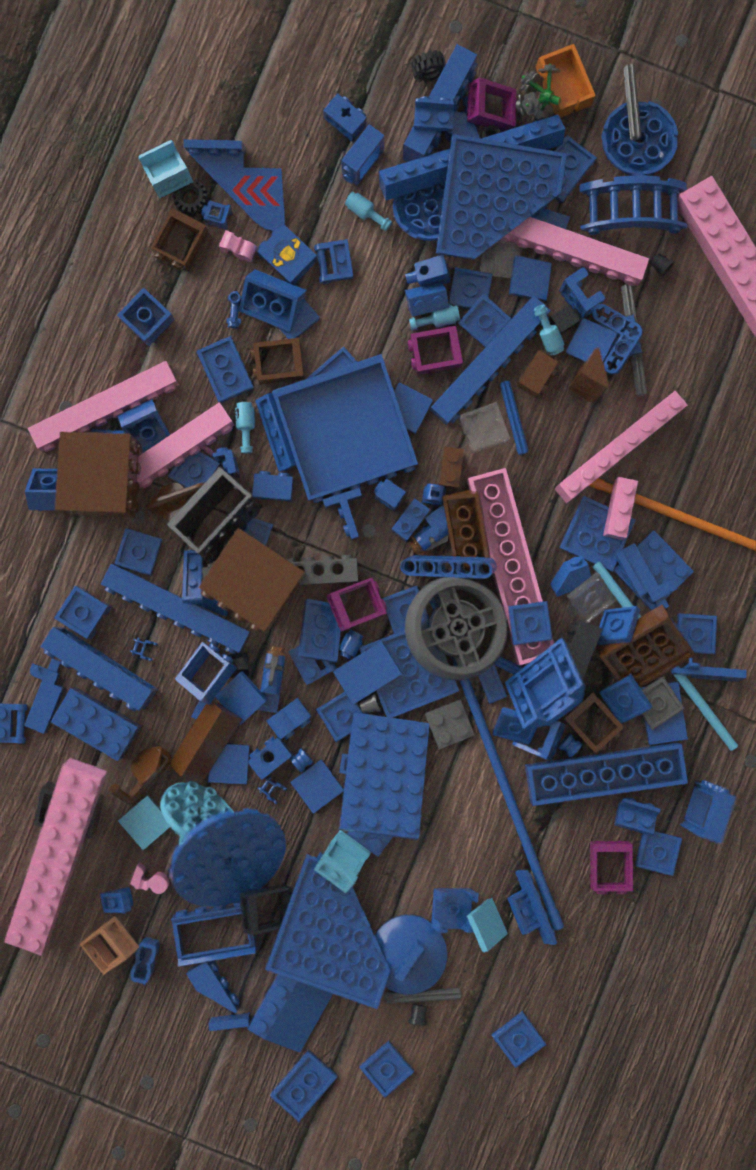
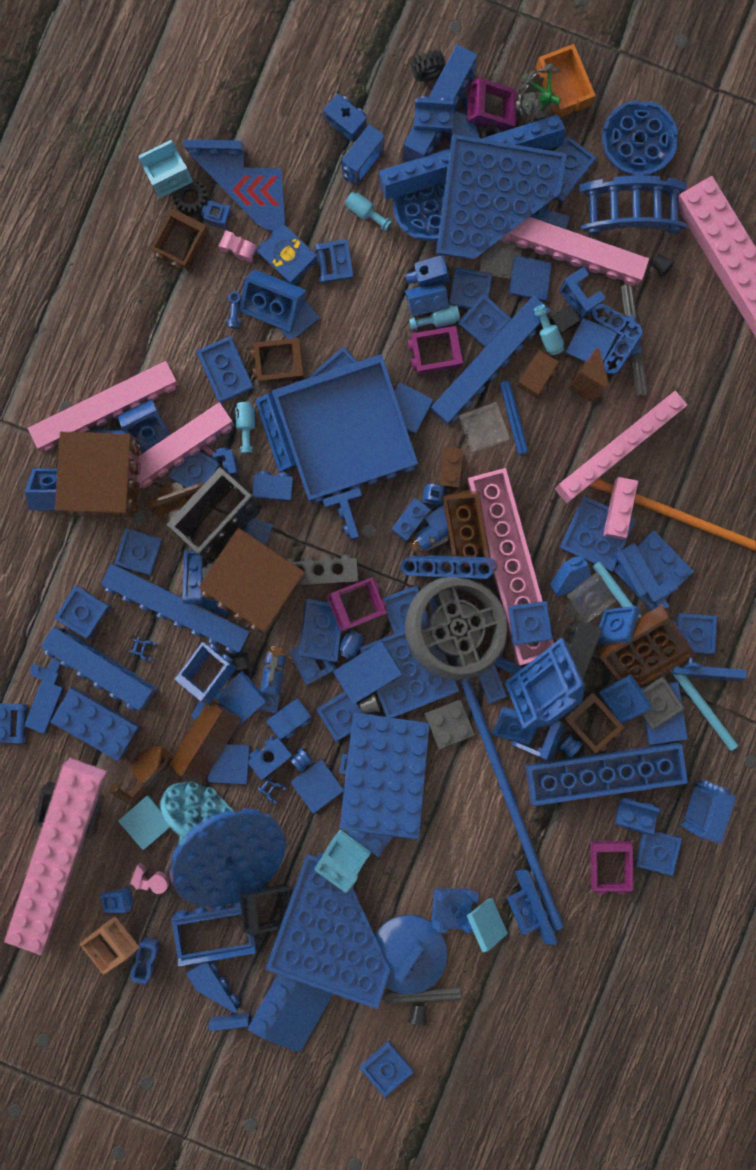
blue brick [117,287,175,346] -> none
blue tile [270,1049,338,1122] -> none
blue brick [374,479,406,512] -> none
blue tile [492,1011,547,1068] -> none
dark grey axle [624,64,641,140] -> none

